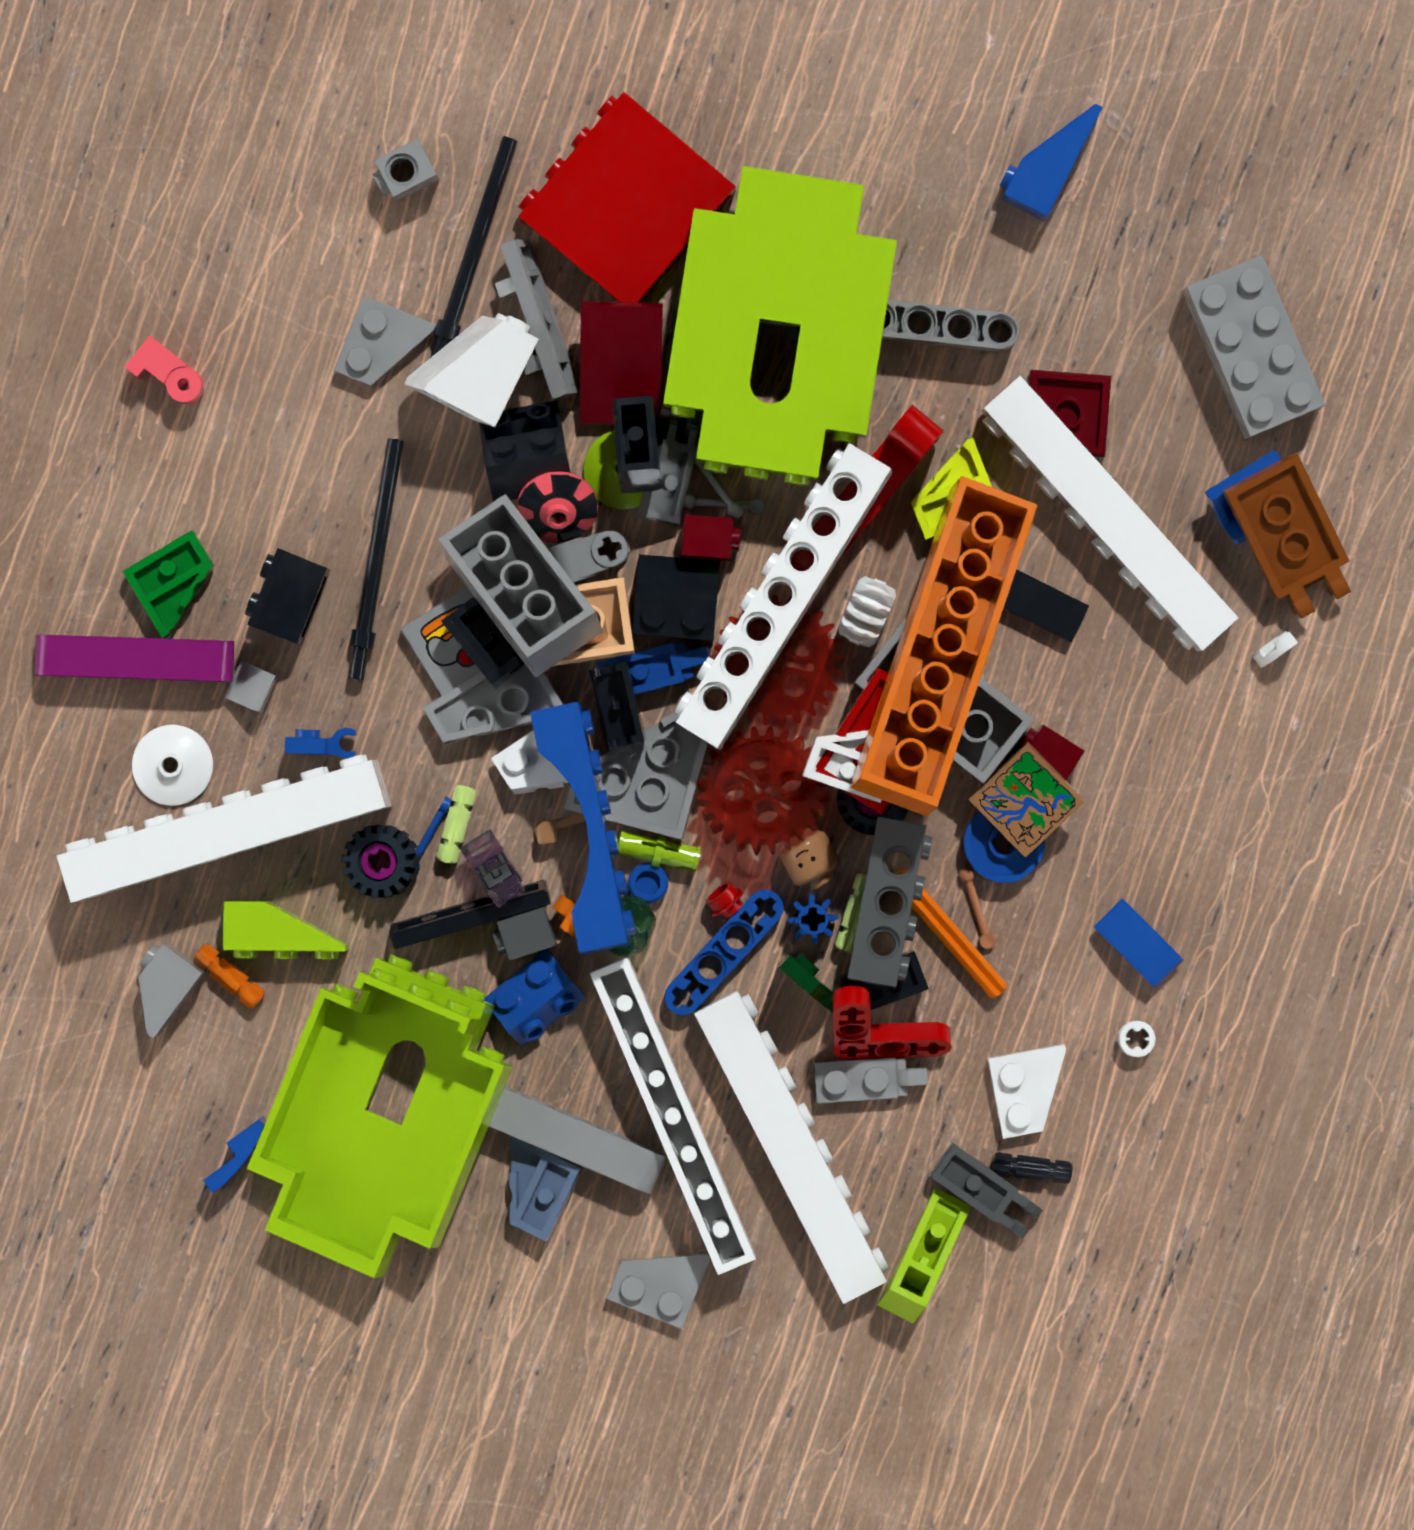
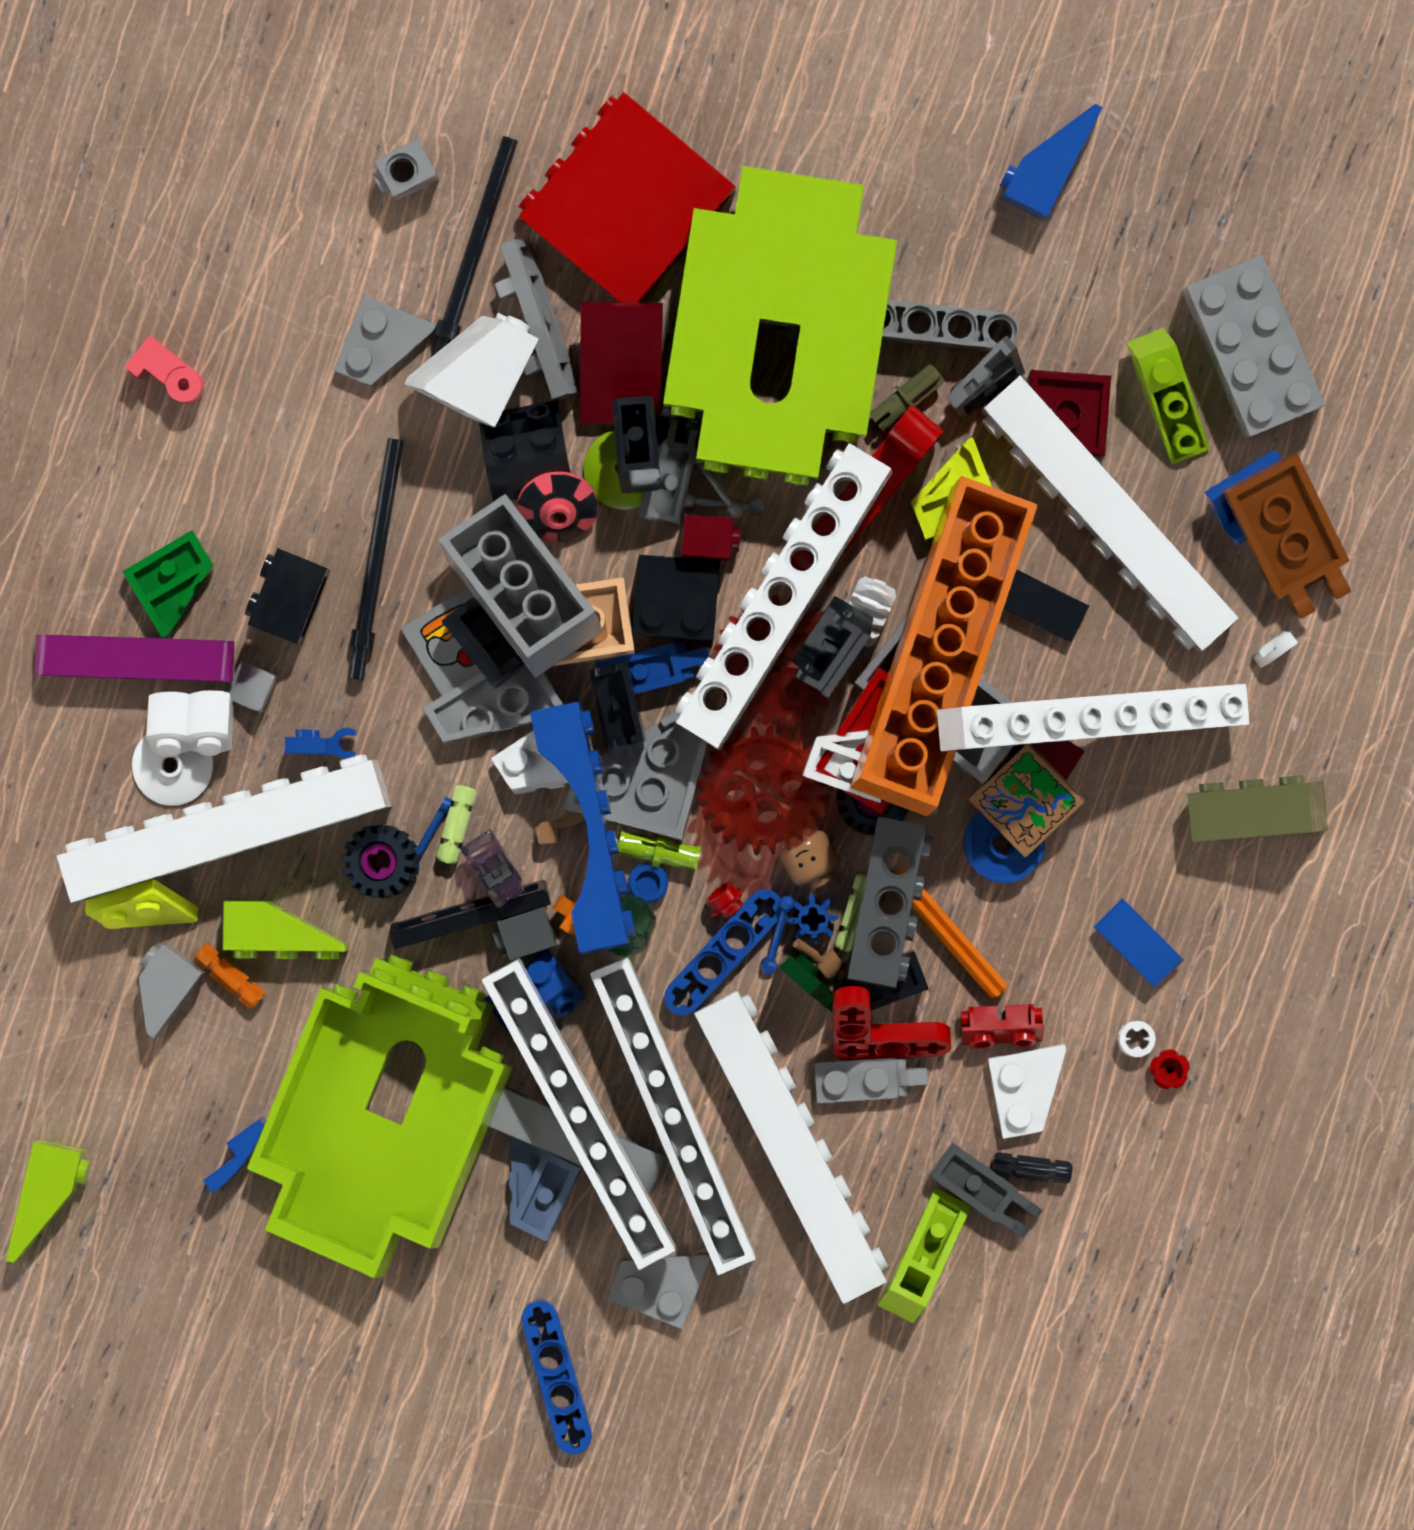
light grey piece [549,531,630,583] -> none
nougat hinge [959,867,996,949] -> none
none -> lime slope [6,1139,90,1263]
none -> neon yellow wing [86,879,198,929]
none -> white brick [146,690,234,757]
none -> white brick [482,958,676,1270]
none -> blue beam [522,1299,592,1455]
none -> blue hinge [760,896,795,974]
none -> black hinge [792,596,873,697]
none -> medium nougat hand [793,938,846,978]
none -> olive axle [870,364,944,433]
none -> white brick [937,684,1250,751]
none -> dark grey wing [946,336,1025,422]
none -> red hinge [960,1004,1044,1049]
none -> lime slope [1126,327,1210,465]
none -> red plate [1149,1049,1190,1089]
none -> olive wedge [1187,775,1328,842]

